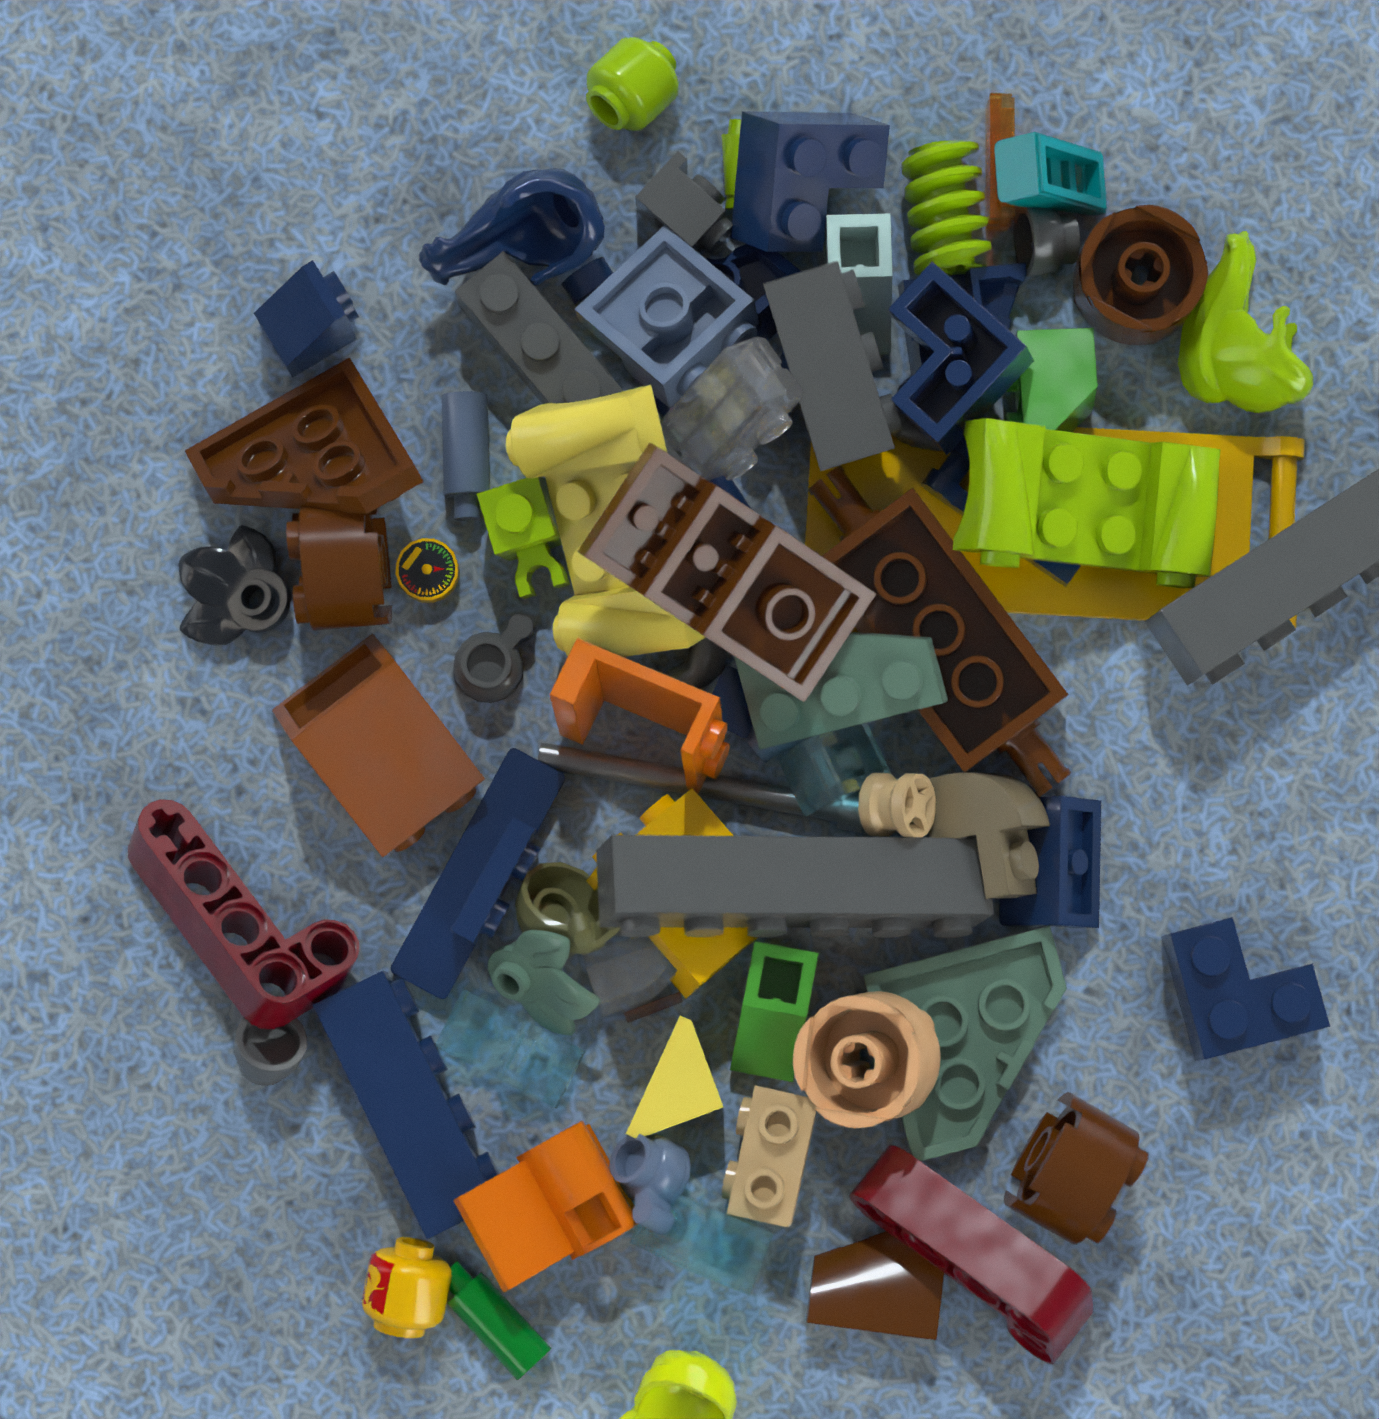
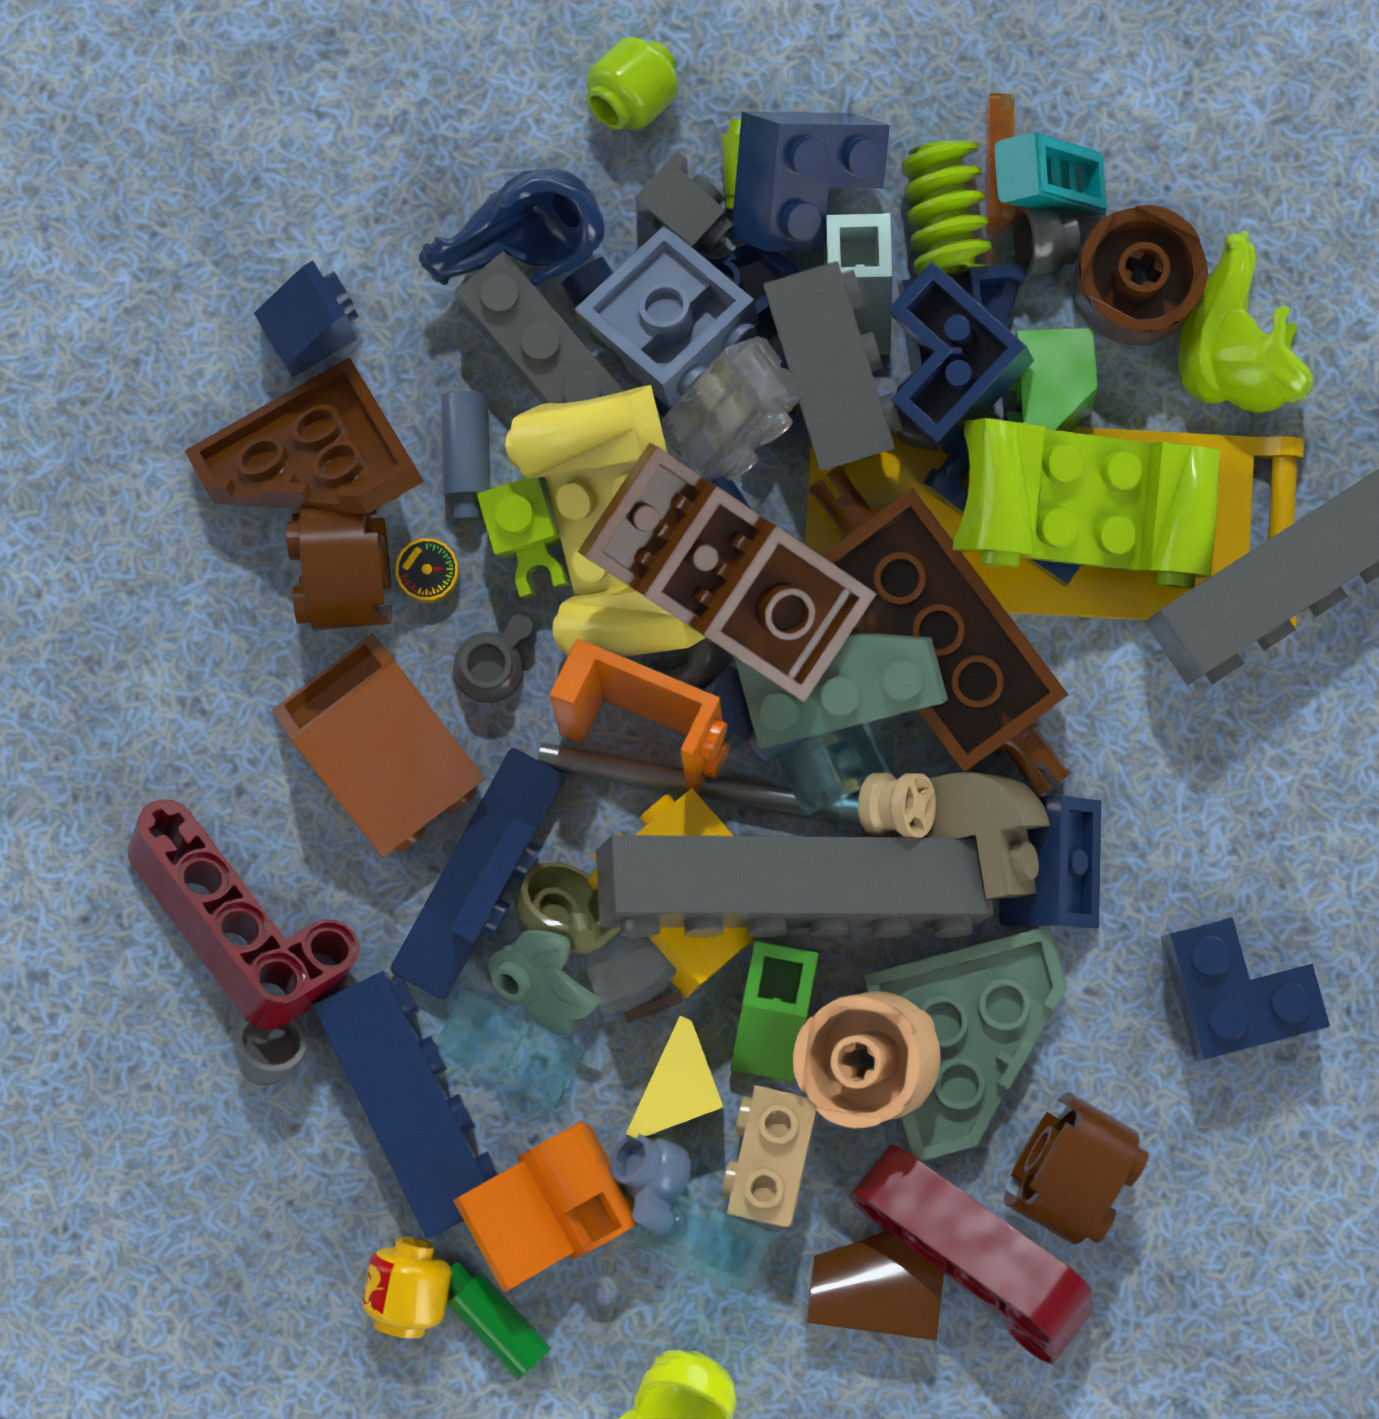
black plate [178,525,291,646] -> none

